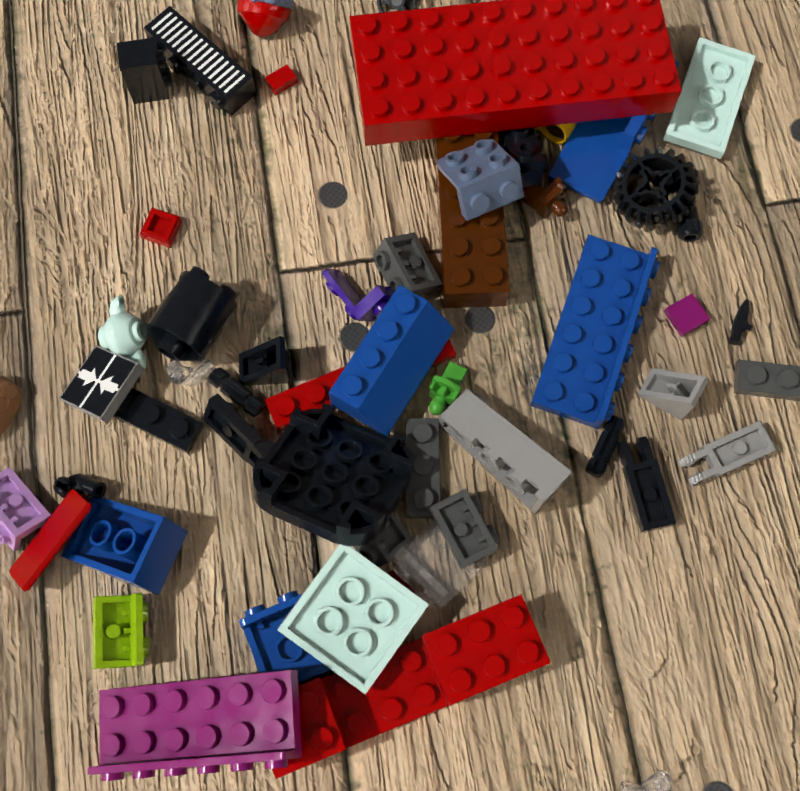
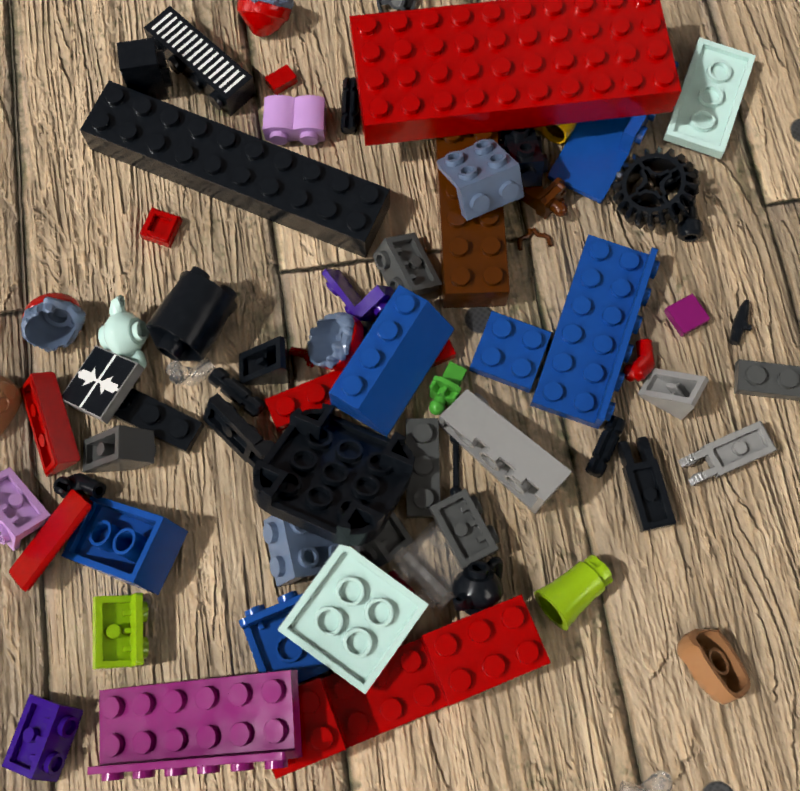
none -> dark purple bracket [2,694,83,782]
none -> red slope [20,372,80,477]
none -> sand blue hair [21,293,86,352]
none -> black brick [80,81,390,258]
none -> dark grey slope [83,425,156,473]
none -> lavender brick [262,95,327,145]
none -> sand blue bracket [263,515,339,587]
none -> red leg [289,346,315,368]
none -> sand blue hair [307,312,364,371]
none -> black axle [341,77,358,134]
none -> black hinge [449,435,462,496]
none -> black piece [452,557,504,615]
none -> blue plate [469,311,552,393]
none -> reddish brown piece [517,228,553,251]
none -> lime plant [534,555,613,631]
none -> red arm [623,339,655,382]
none -> medium nougat piece [677,629,751,705]

